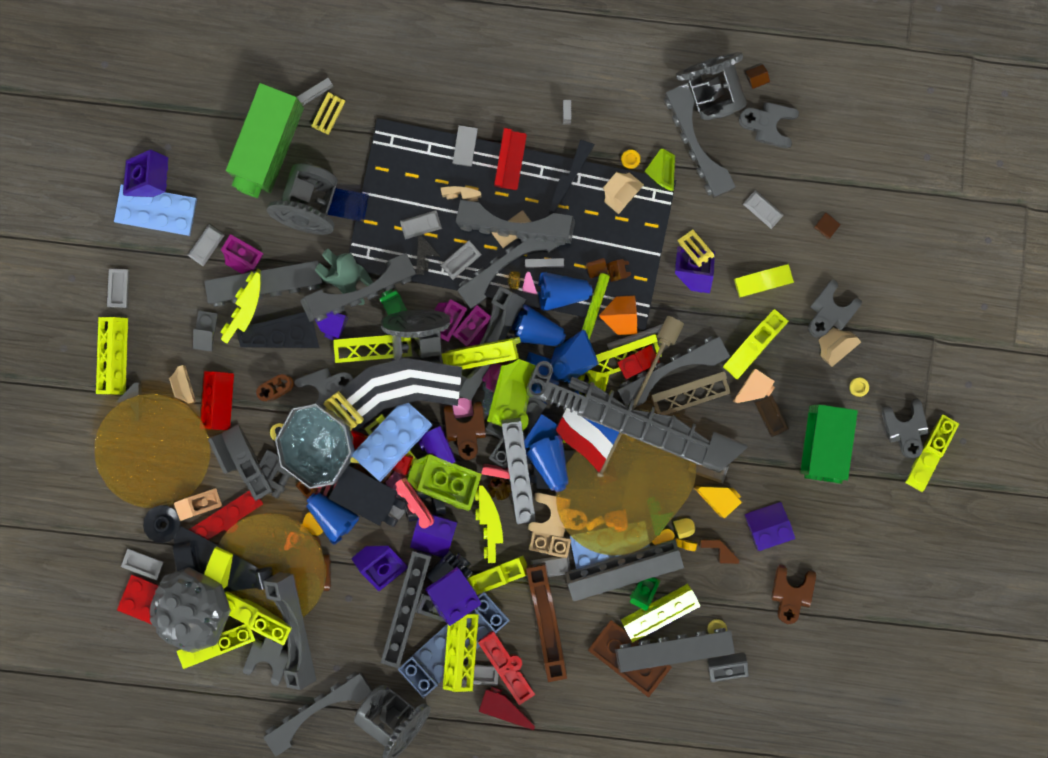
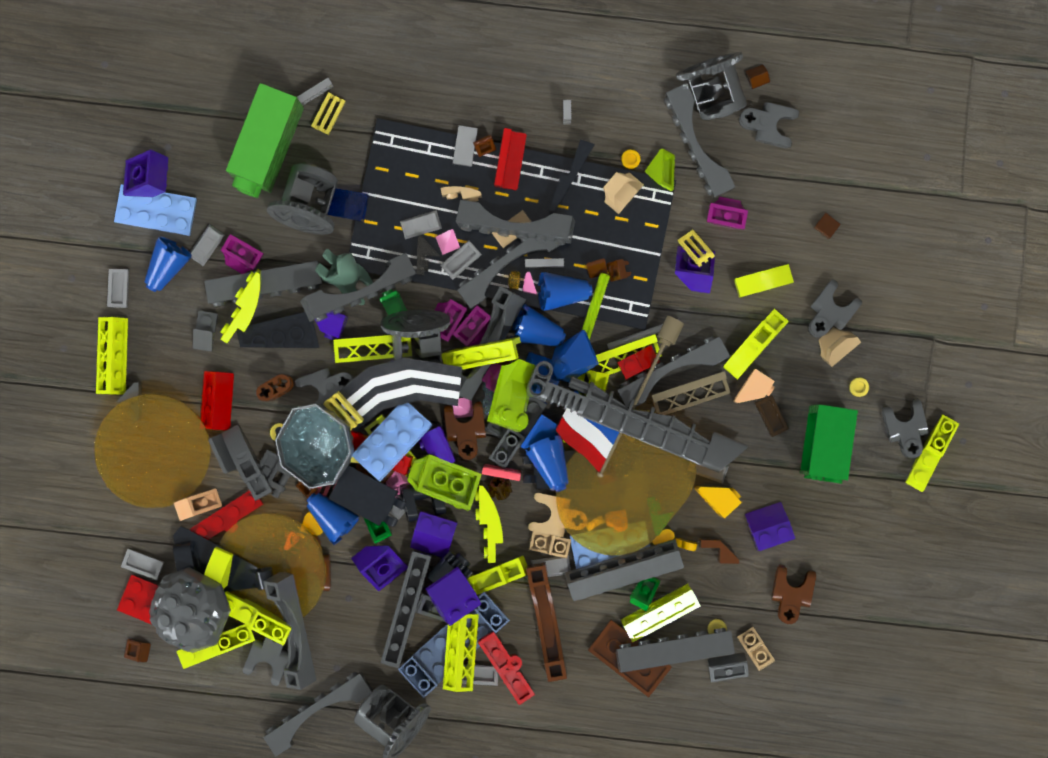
black dish [143,505,181,543] -> none
tan slope [169,365,196,404] -> none
coral plate [395,477,434,528] -> none
dark red slope [479,686,535,730] -> none
plate [501,417,536,524] -> none
orange slope [599,296,637,335] -> none
light yellow tile [673,518,695,539] -> none
light grey tile [743,190,784,229] -> none
none -> reddish brown slope [124,639,151,662]
none -> blue cone [144,237,192,292]
none -> green slope [363,517,392,544]
none -> bright pink slope [436,229,460,255]
none -> reddish brown slope [473,135,497,157]
none -> magenta slope [706,197,748,230]
none -> tan slope [737,627,775,671]

